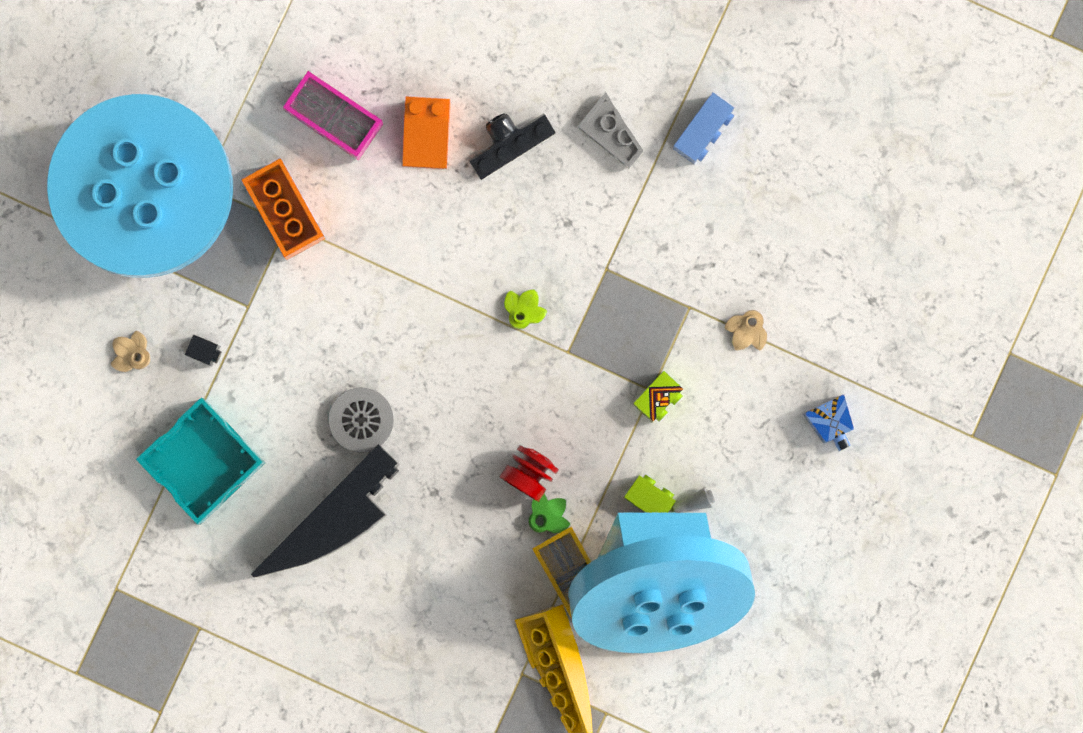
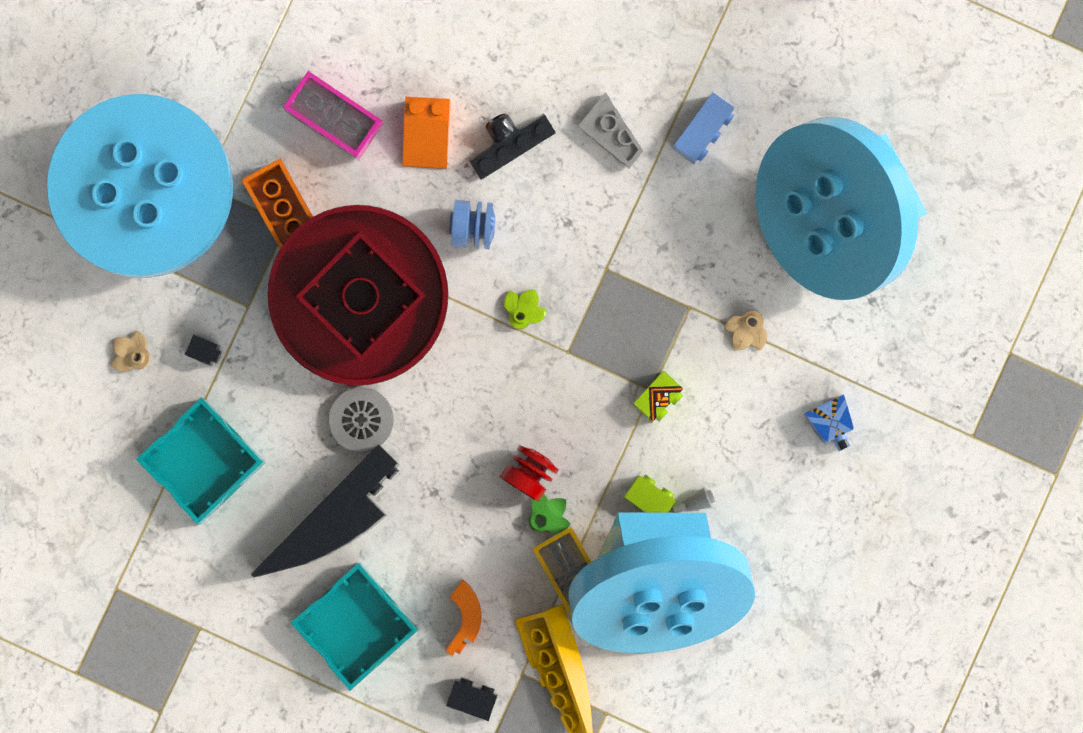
none -> dark red piece [267,205,449,385]
none -> teal tile [291,563,419,691]
none -> orange arch [445,579,482,656]
none -> black brick [446,677,498,721]
none -> medium blue wheel [449,200,496,249]
none -> medium azure piece [756,117,928,300]

